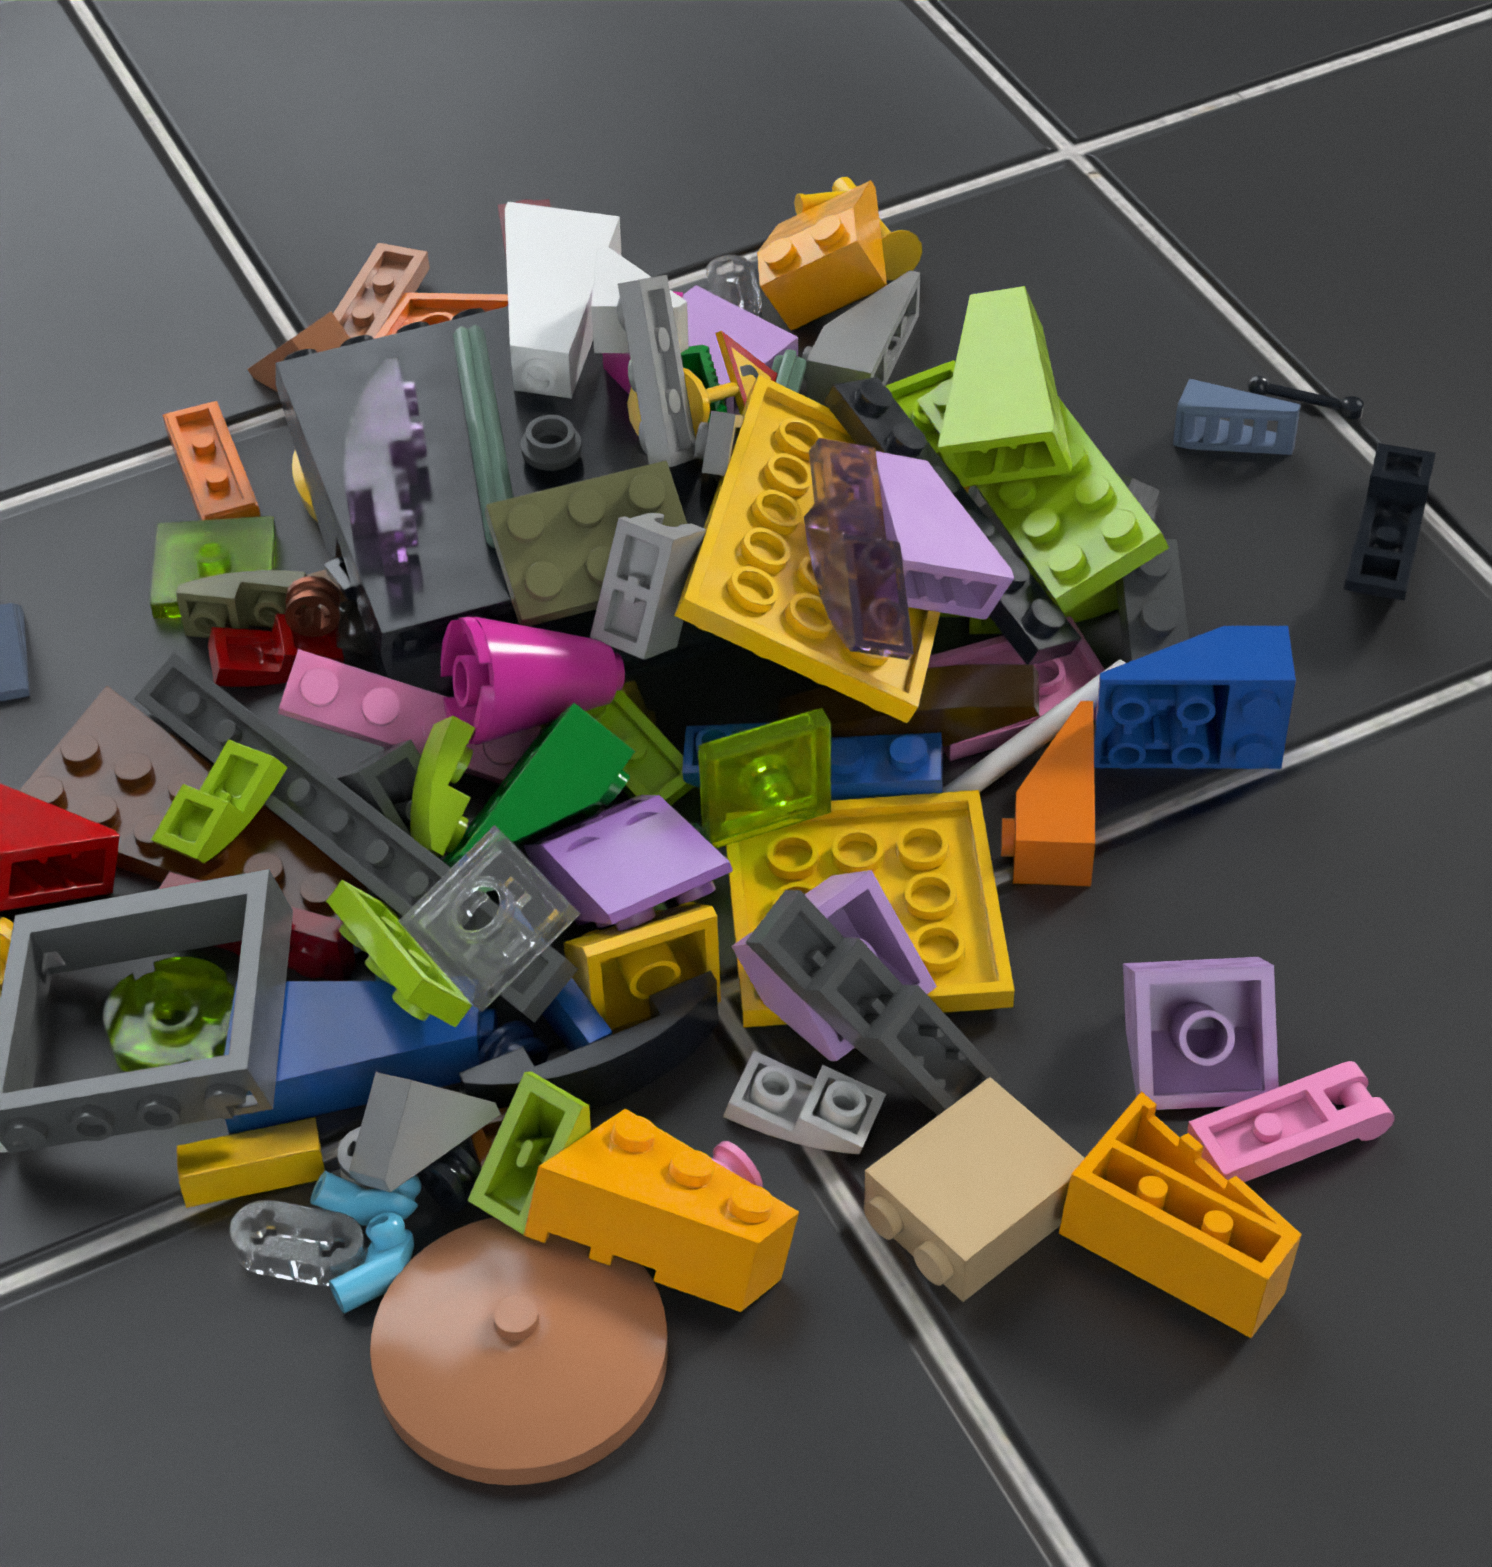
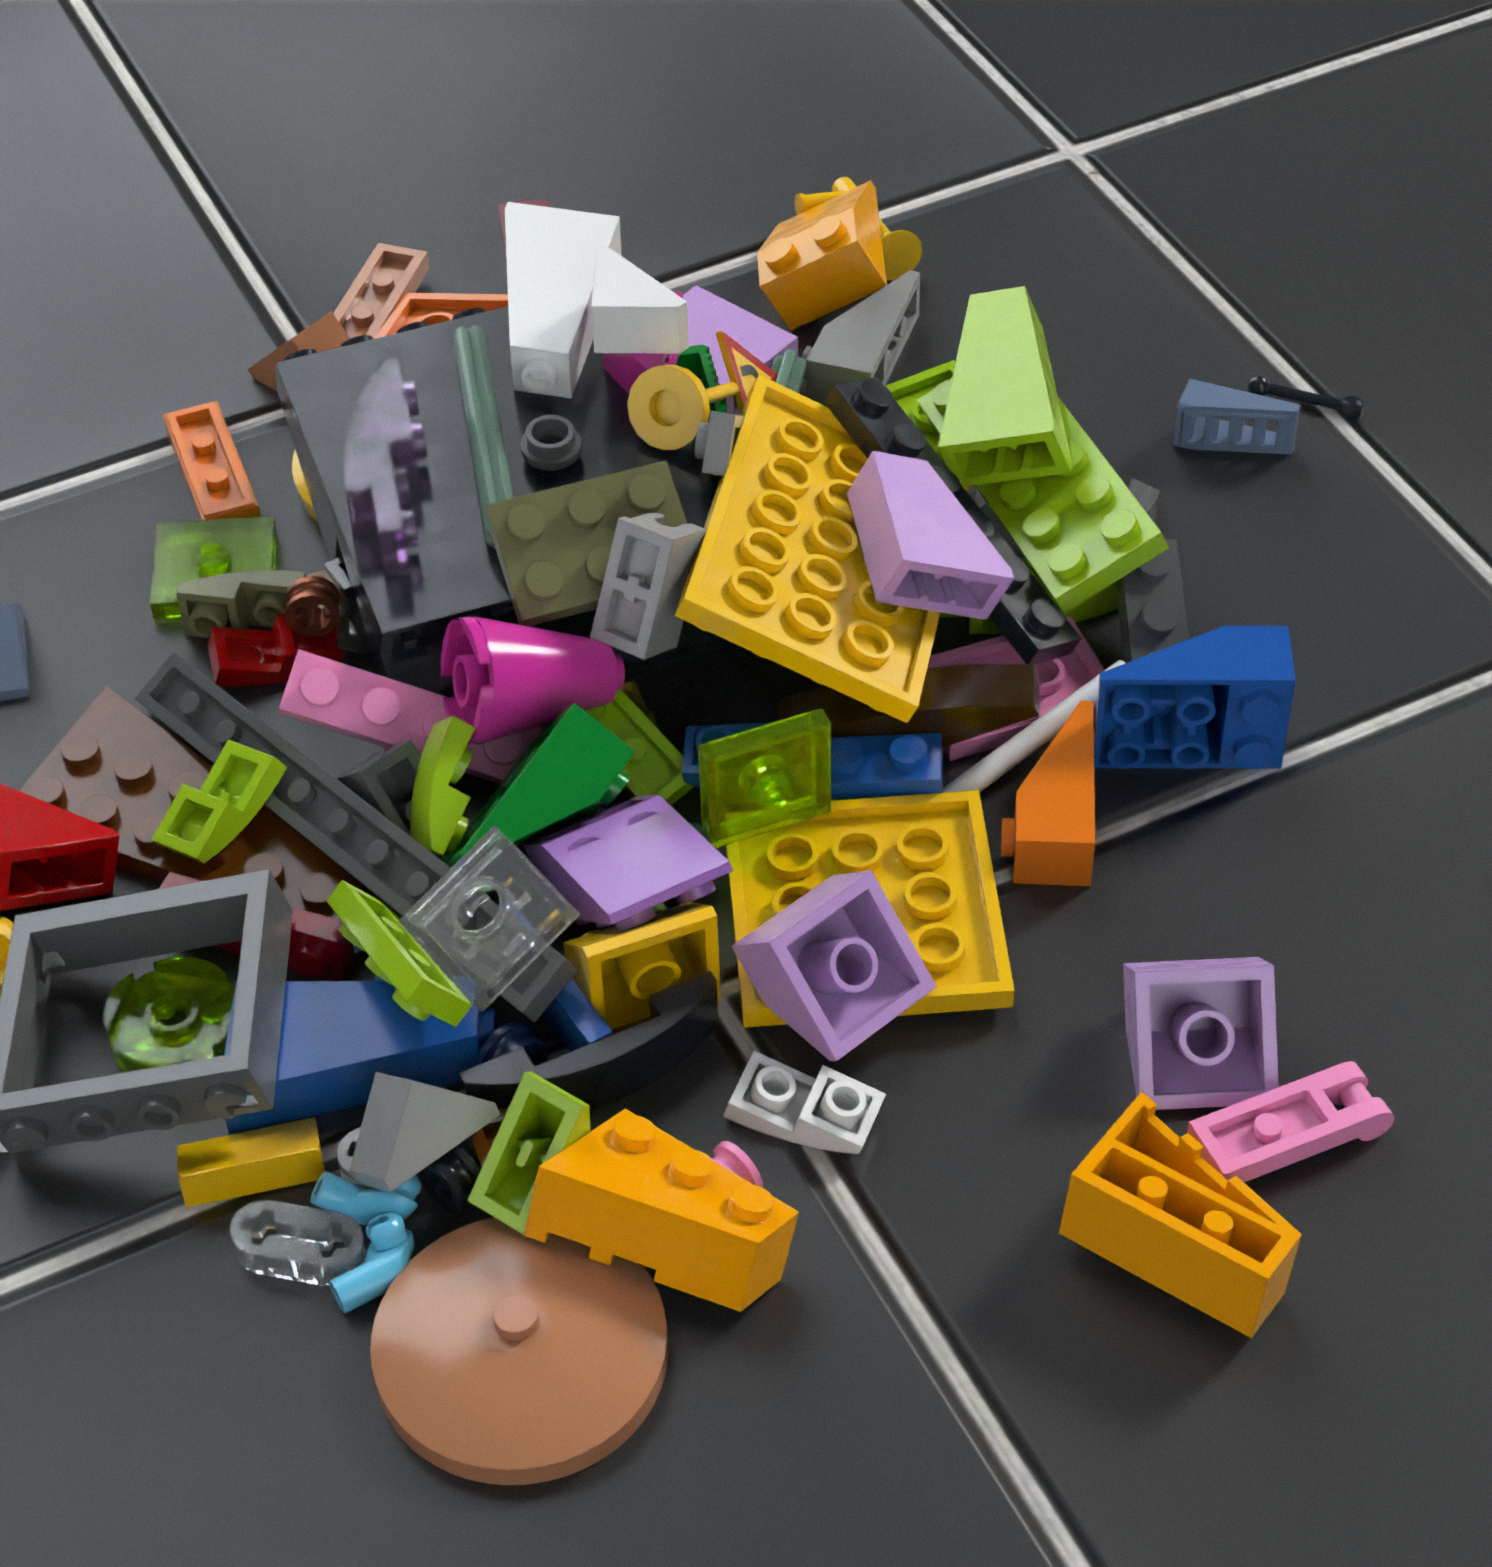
light grey plate [617,275,696,467] -> none
clear beam [706,255,762,318] -> none
dark grey slope [745,890,1002,1115] -> none
slope [804,438,914,660] -> none
tan brick [864,1077,1084,1302] -> none
black slope [1344,443,1436,601] -> none

